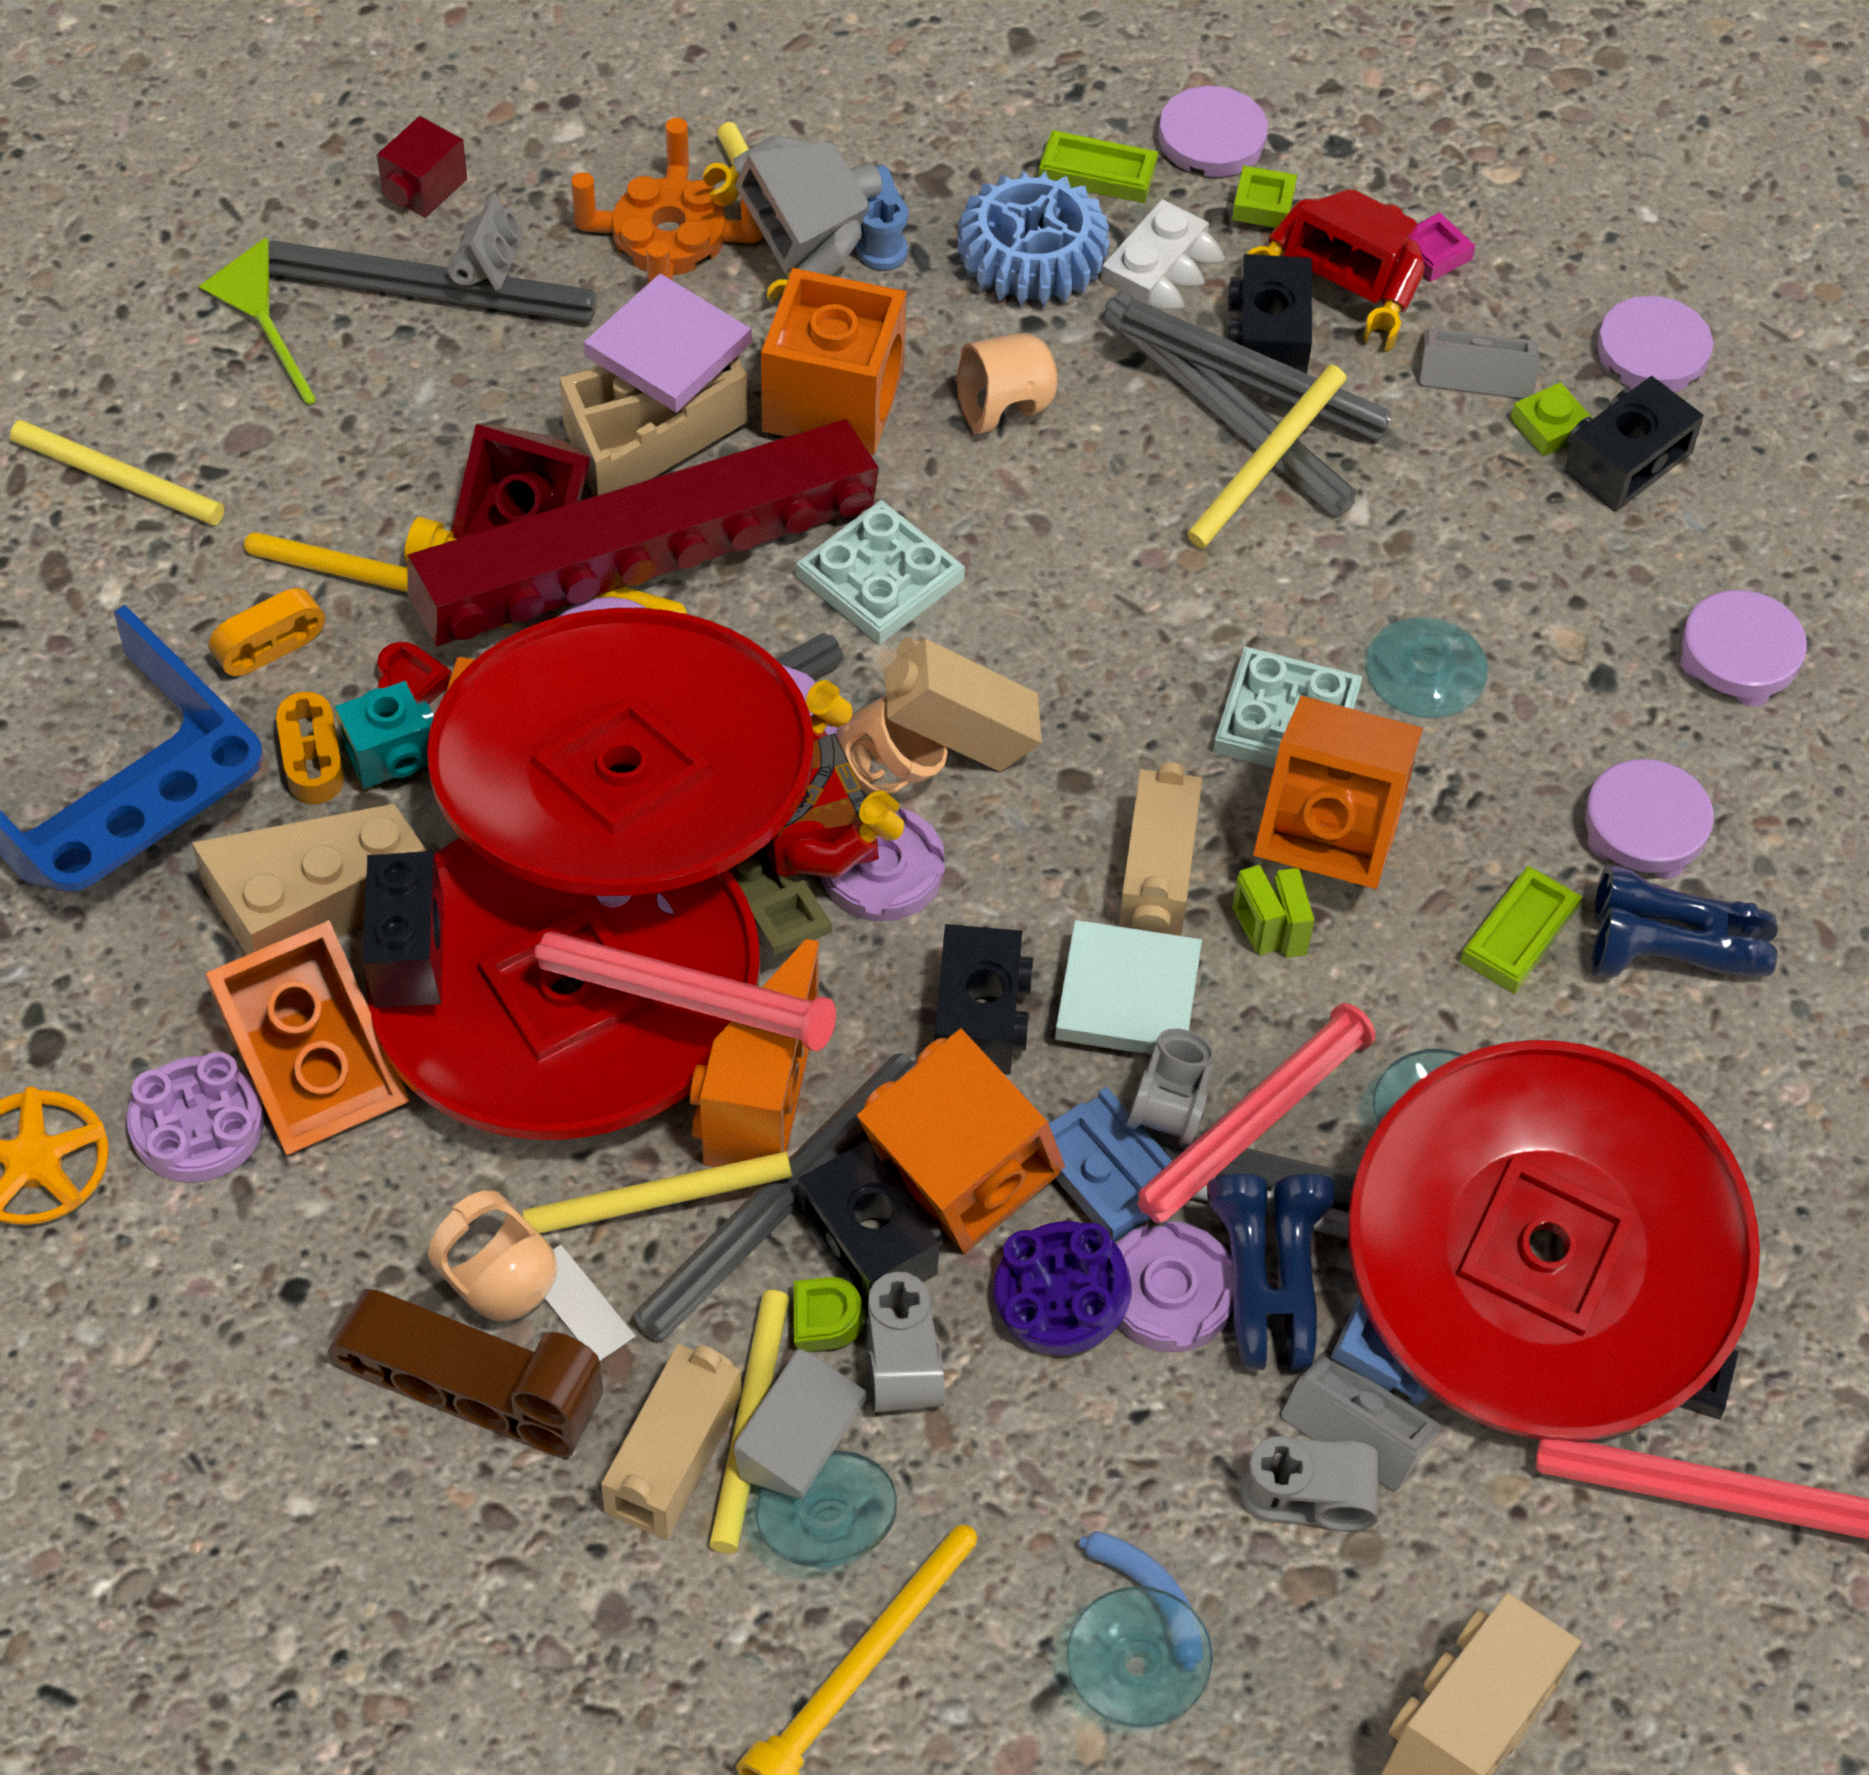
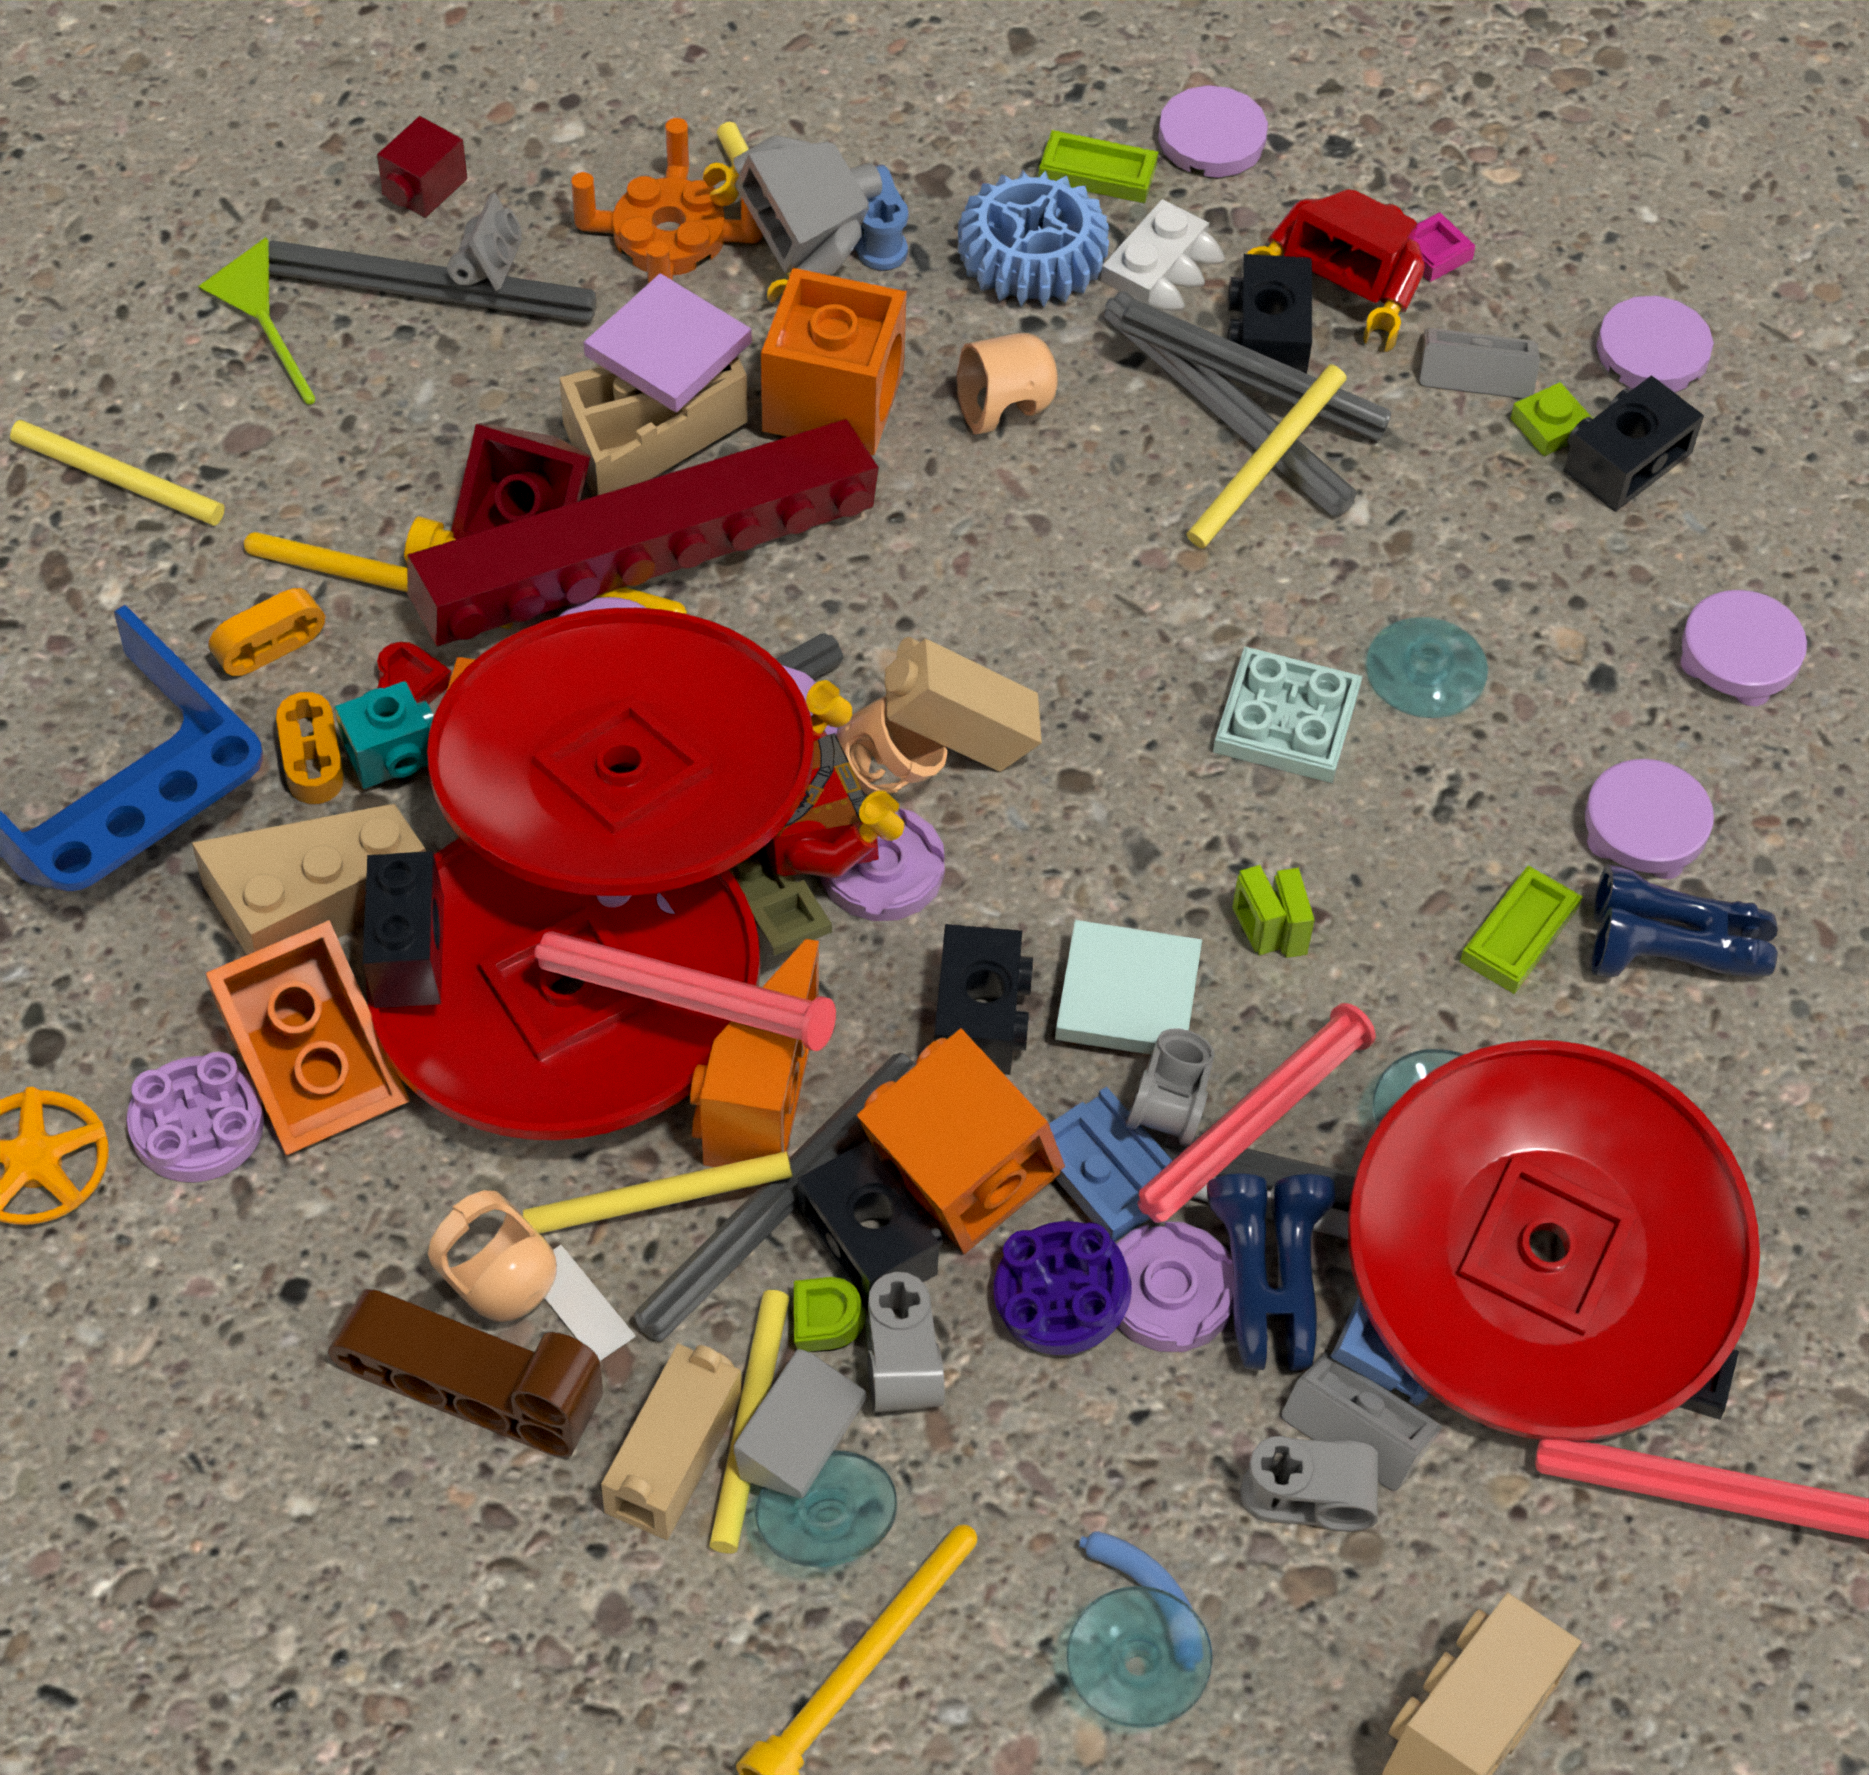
light aqua tile [796,500,965,645] -> none
tan brick [1118,762,1203,936] -> none
lime plate [1232,165,1297,228] -> none
orange brick [1253,695,1423,889] -> none

